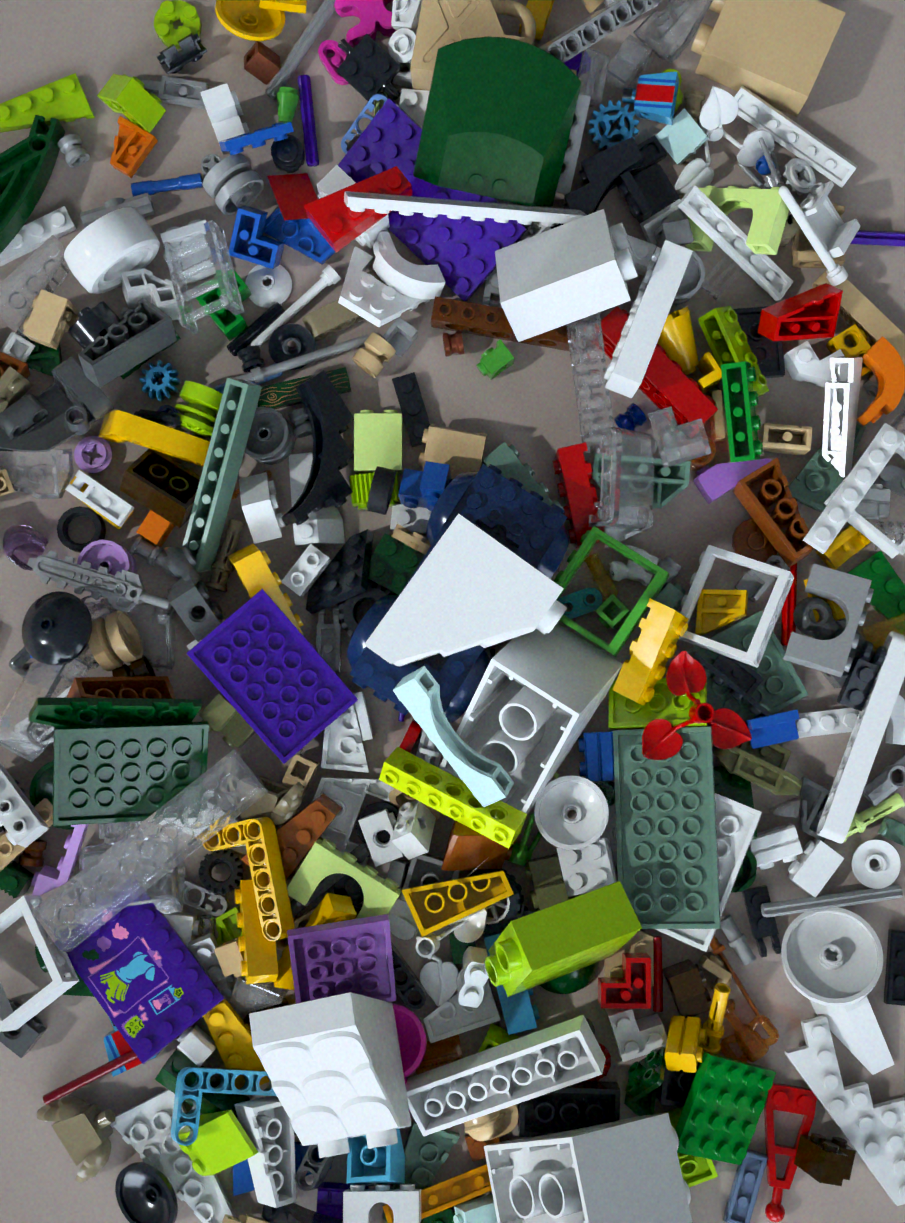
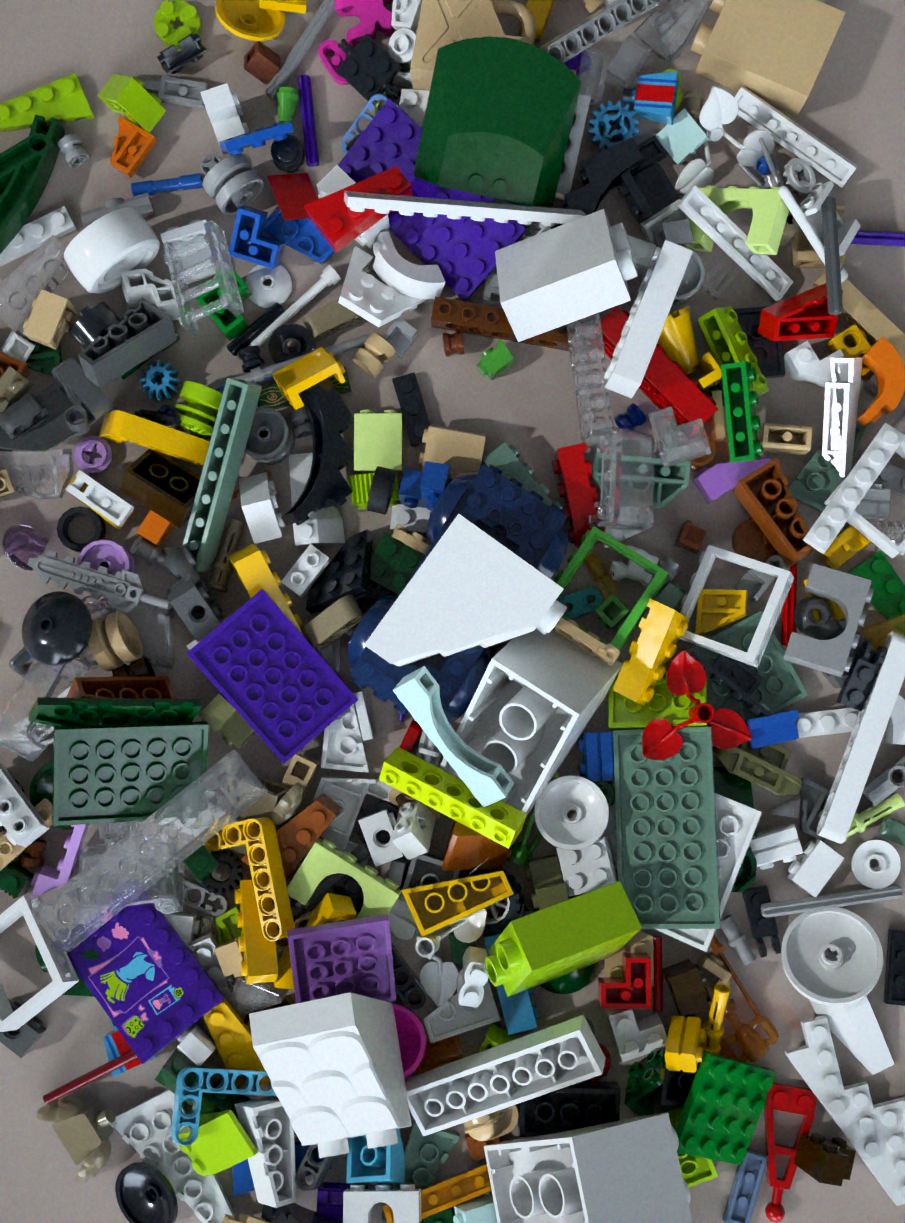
none -> dark green brick [183,845,219,883]
none -> yellow panel [272,347,346,410]
none -> dark tan beam [302,595,364,651]
none -> tan hinge [555,617,620,666]
none -> copper panel [674,520,706,554]
none -> dark grey axle [821,197,843,315]

